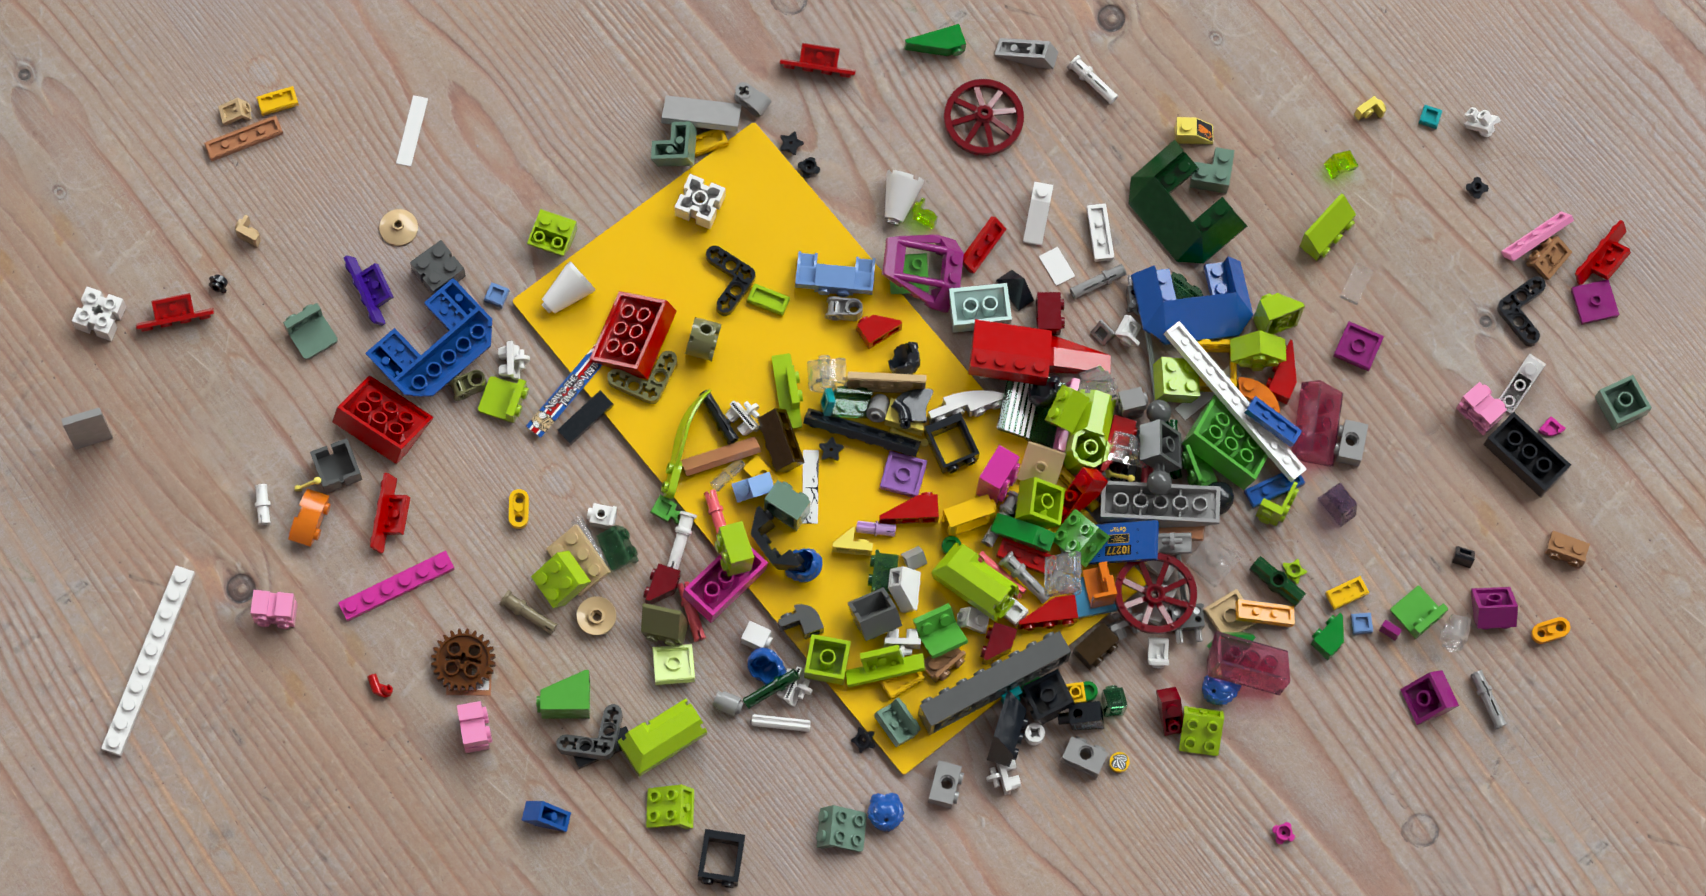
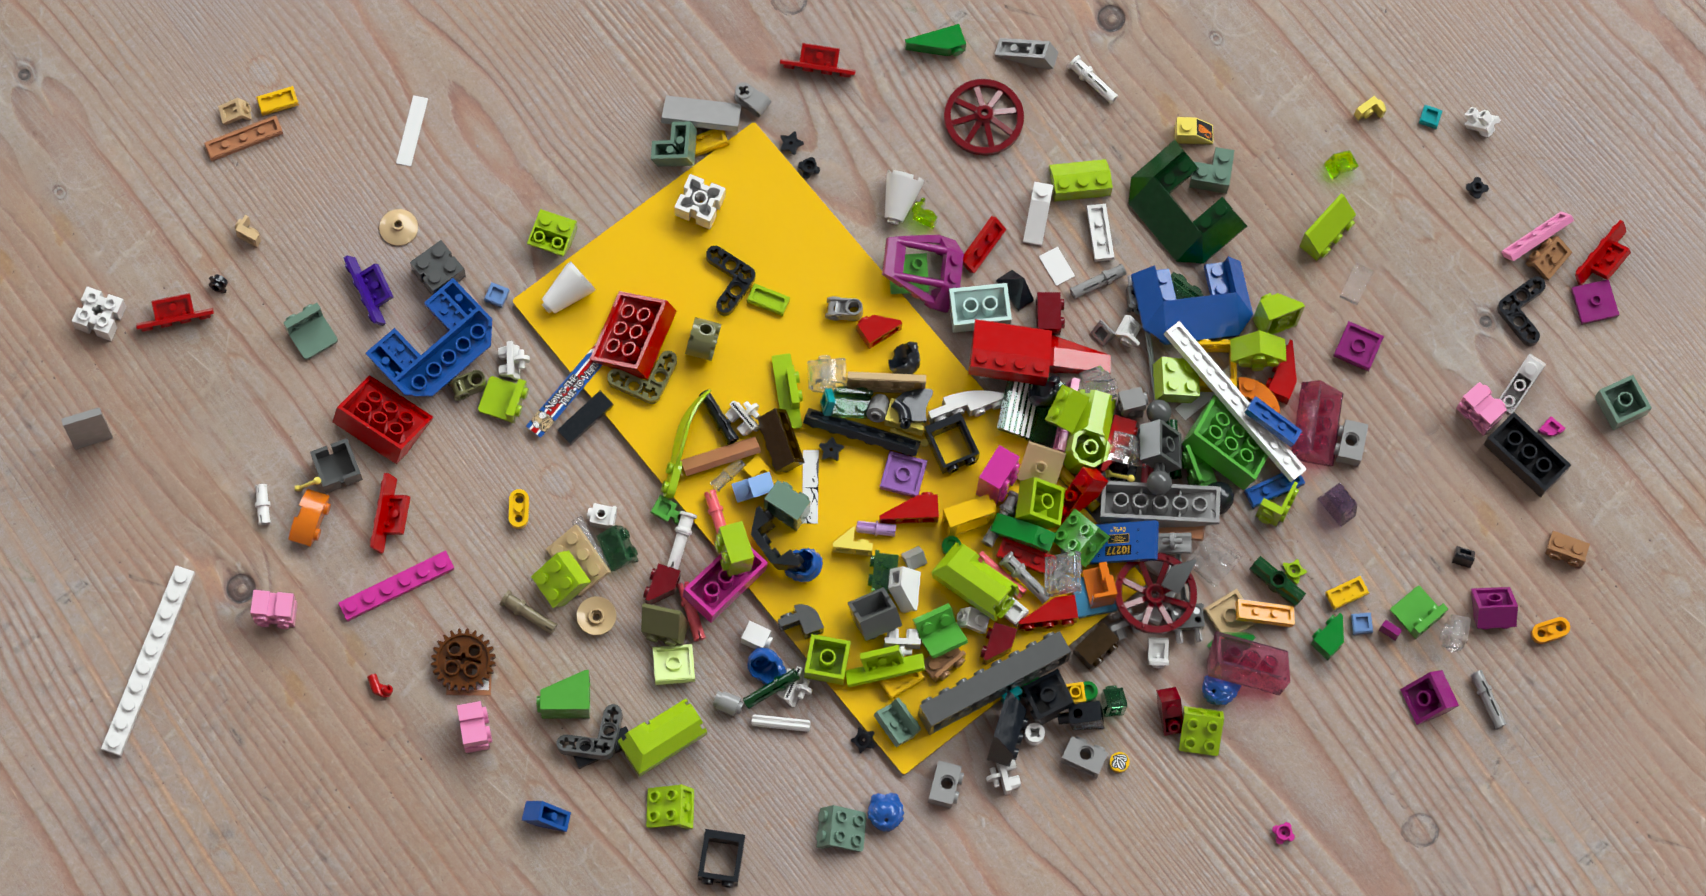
medium blue bracket [795,251,876,297] -> none
none -> lime slope [1049,159,1113,202]
none -> dark grey slope [1161,559,1197,594]

